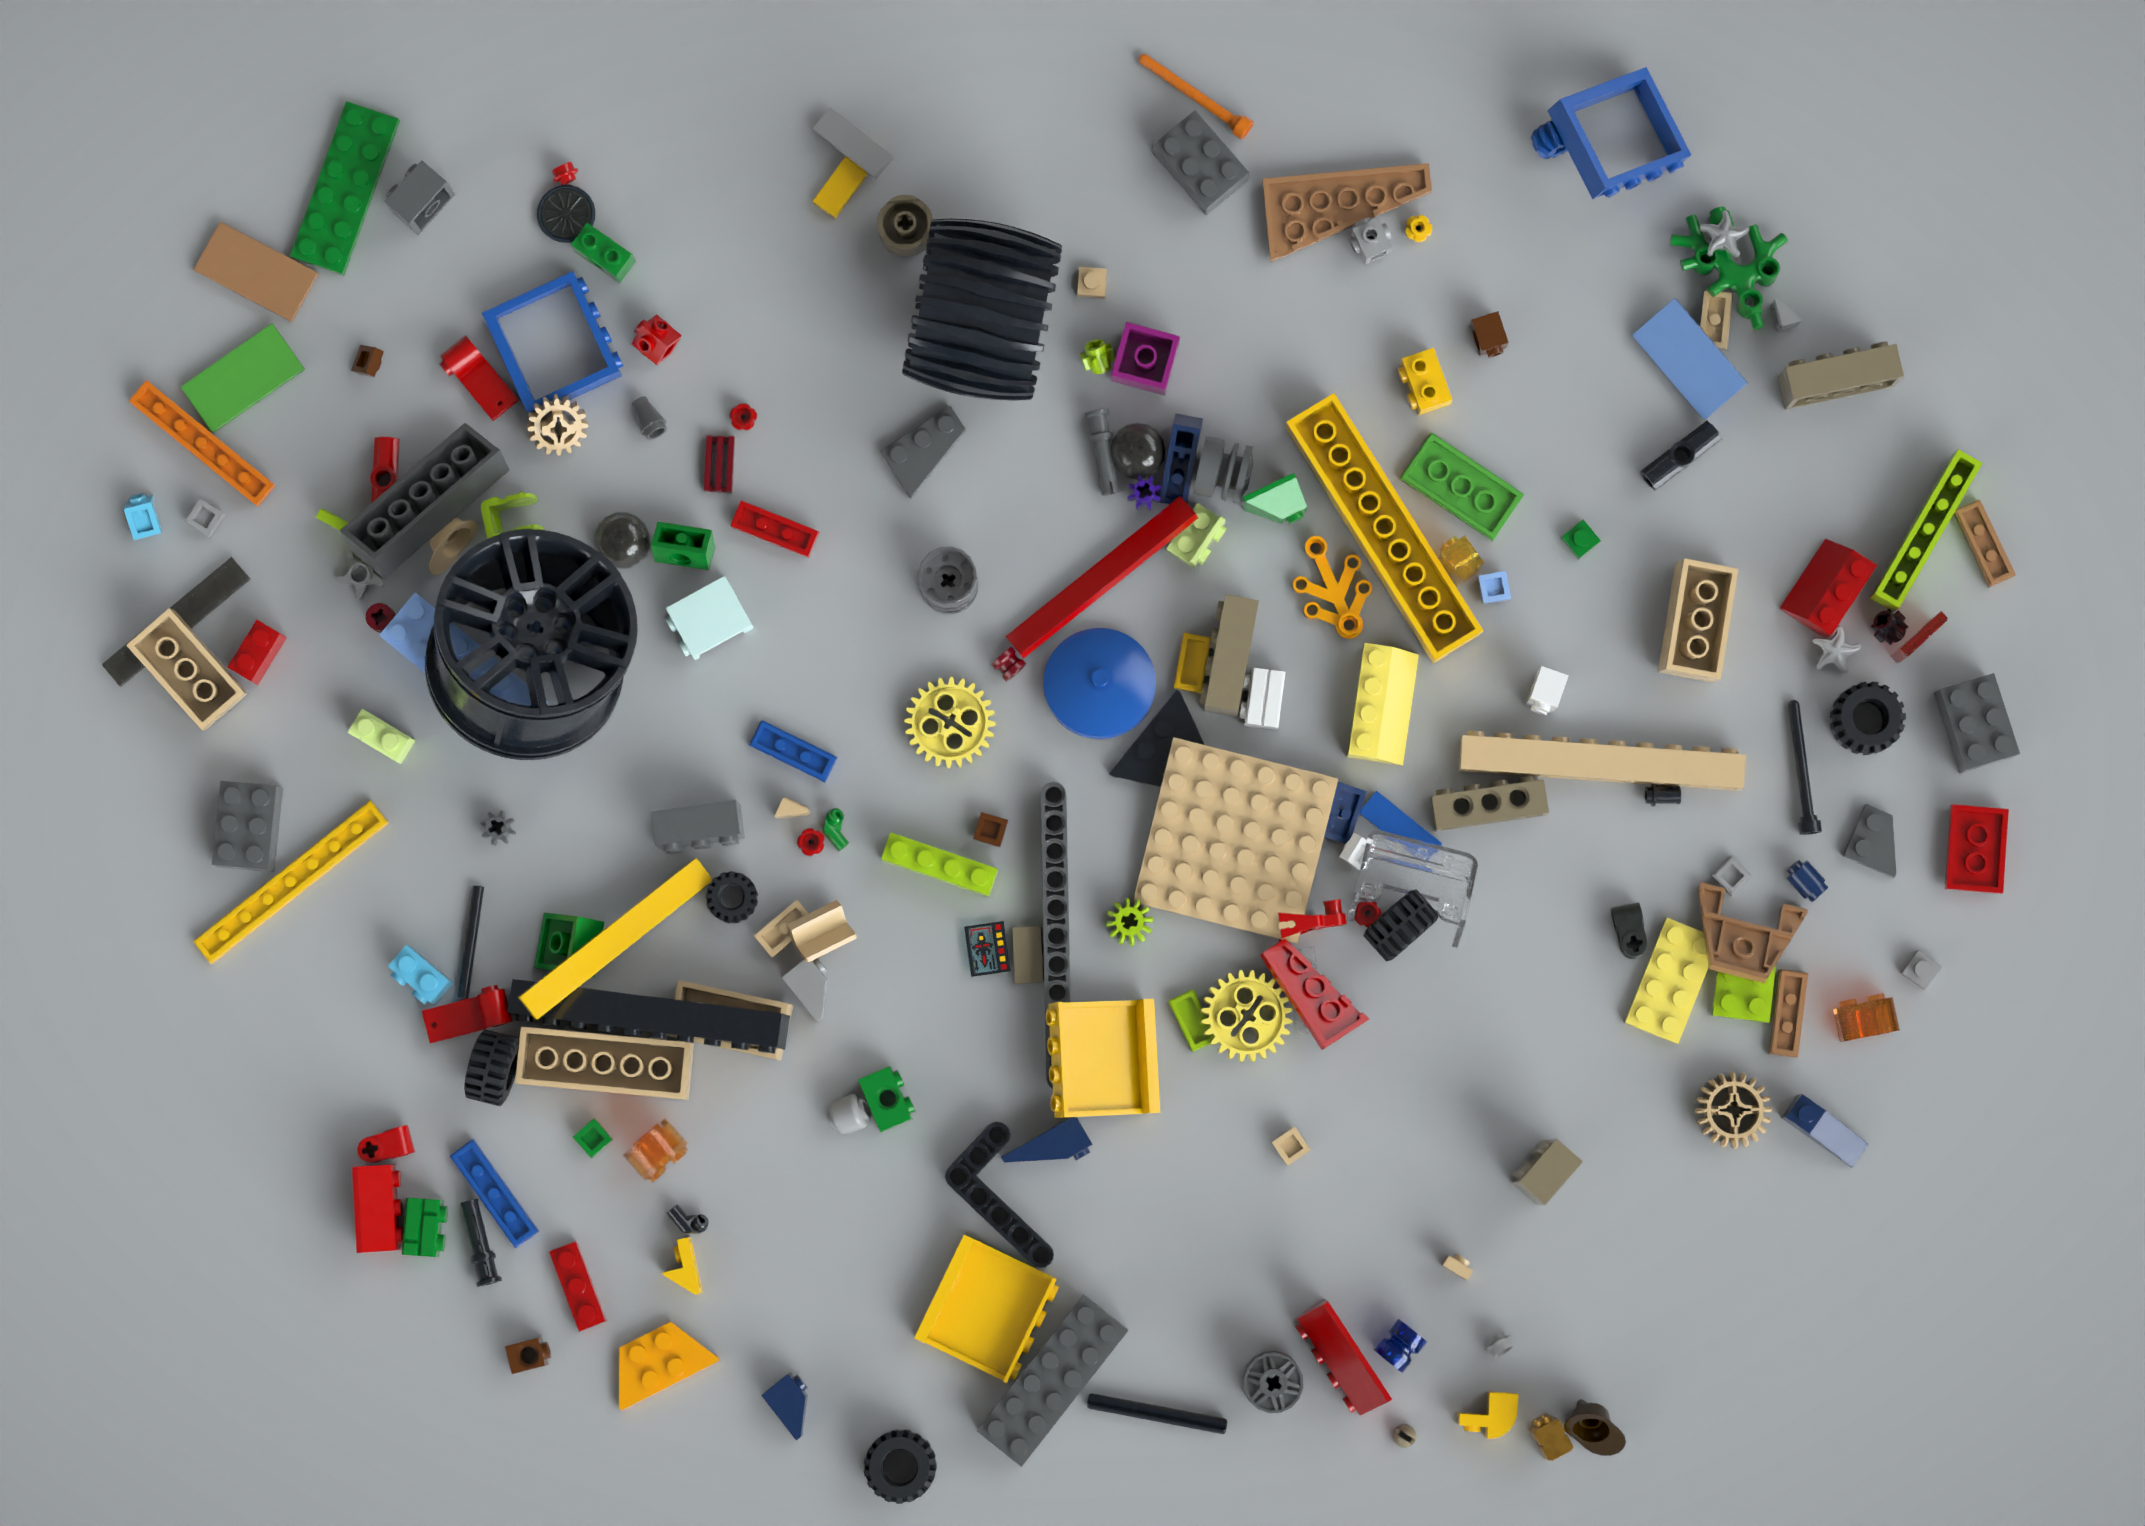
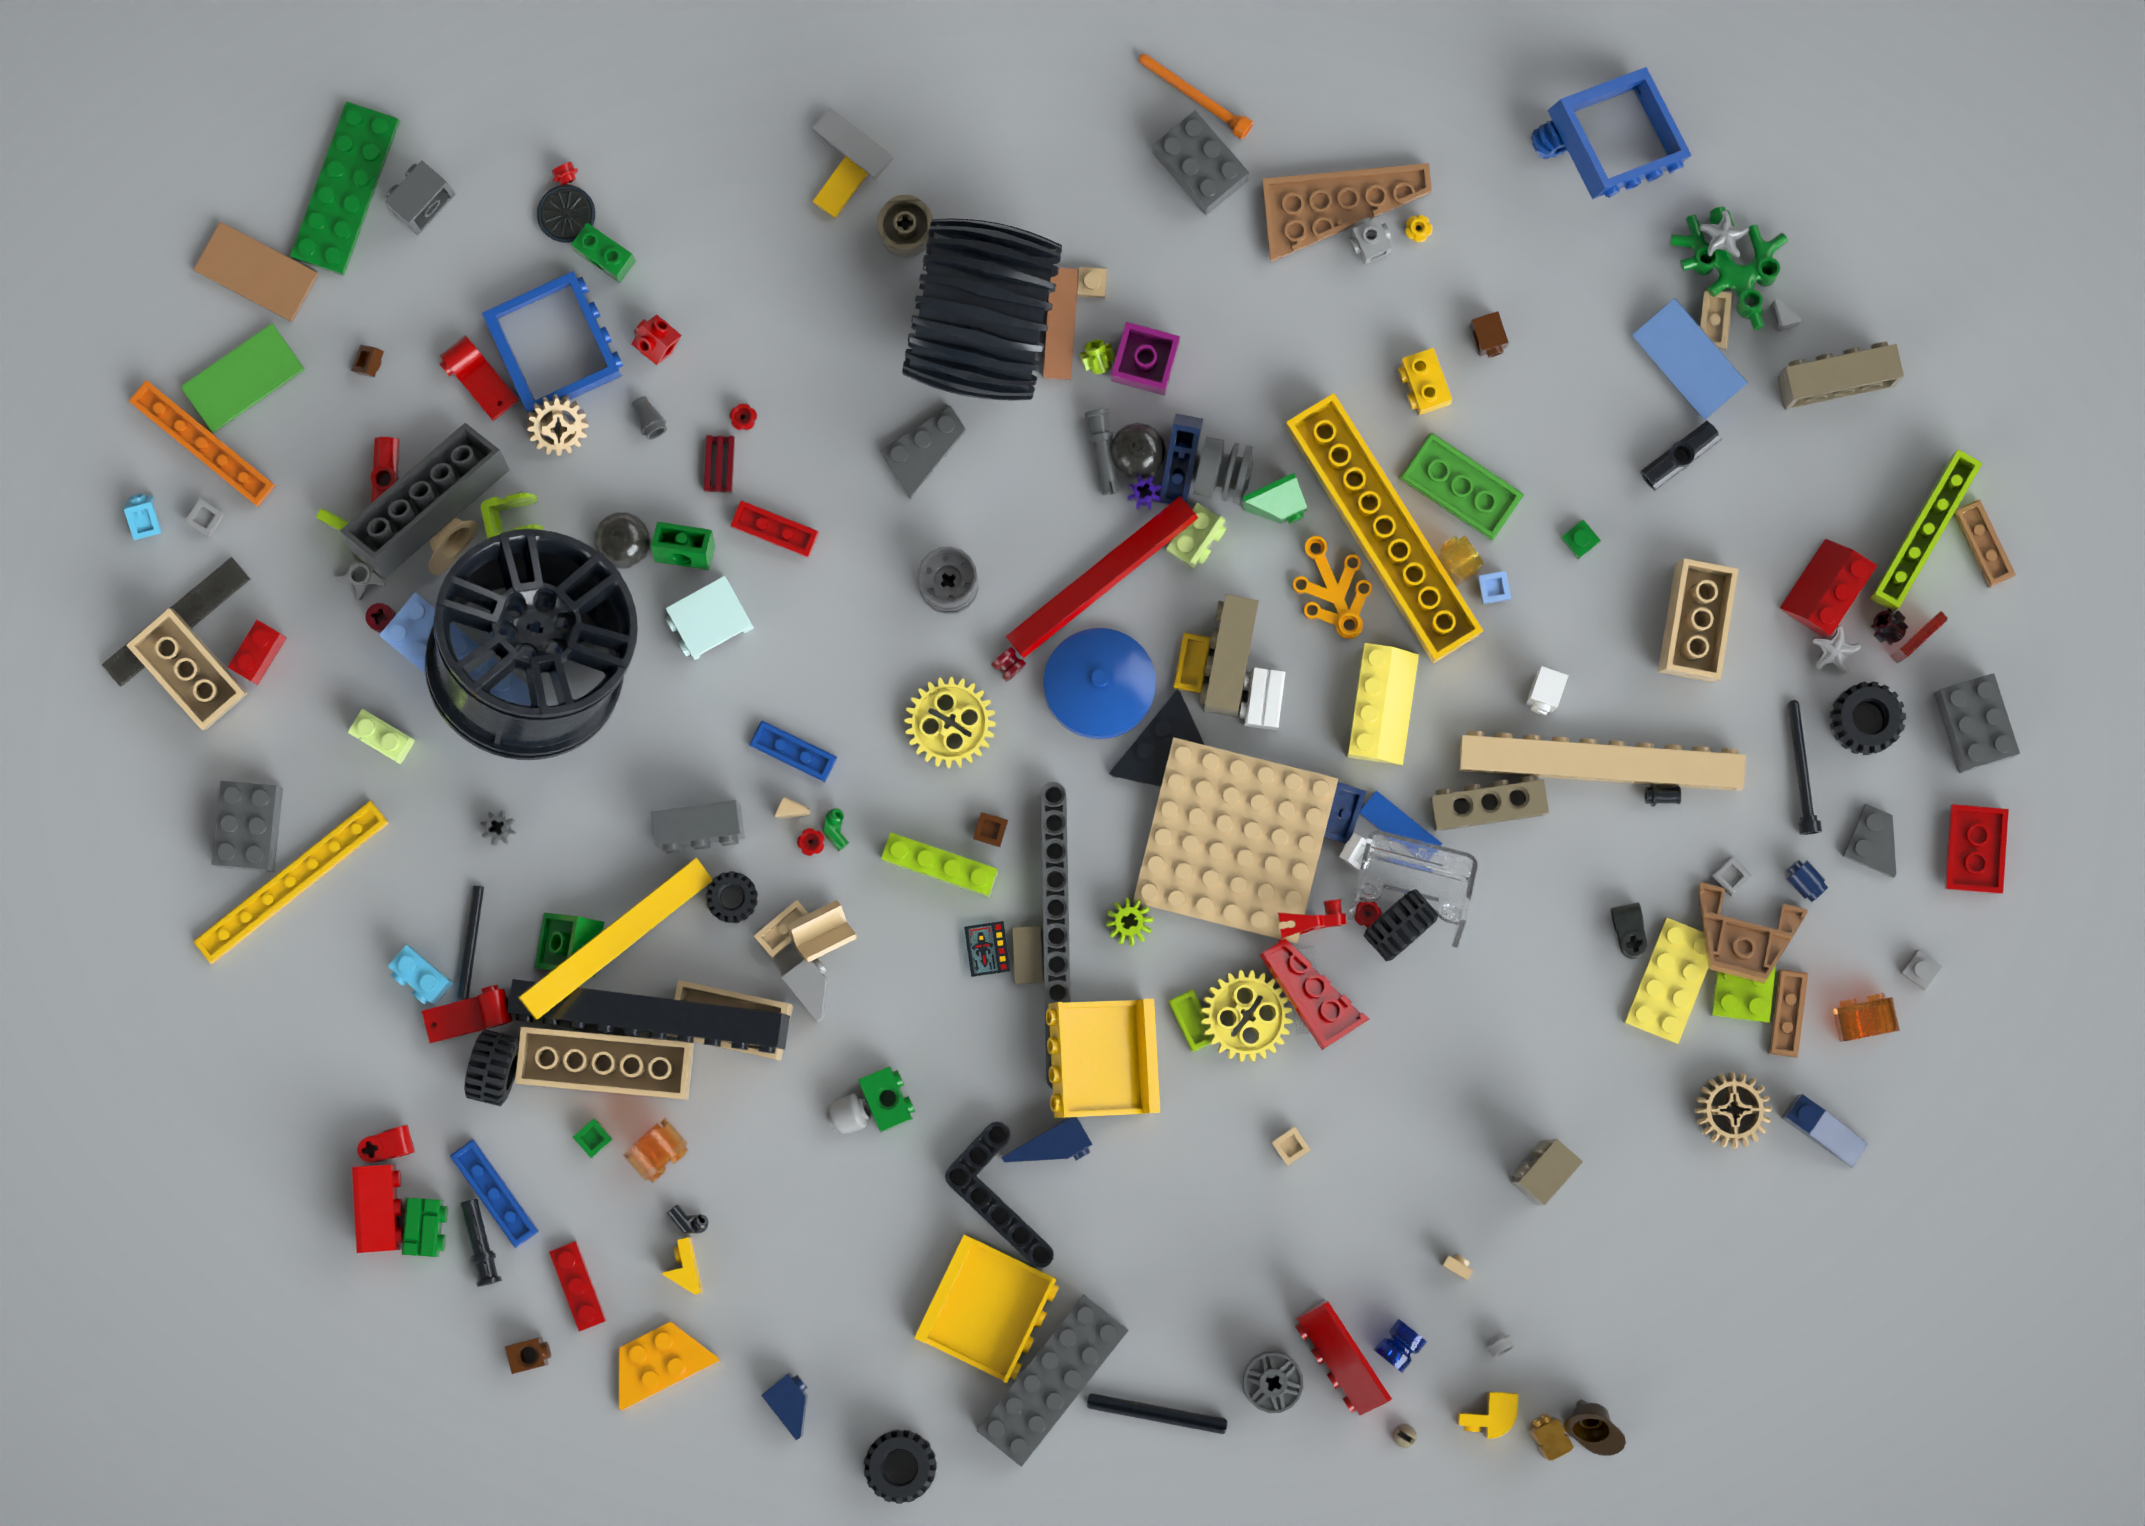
none -> nougat tile [1043,268,1079,380]

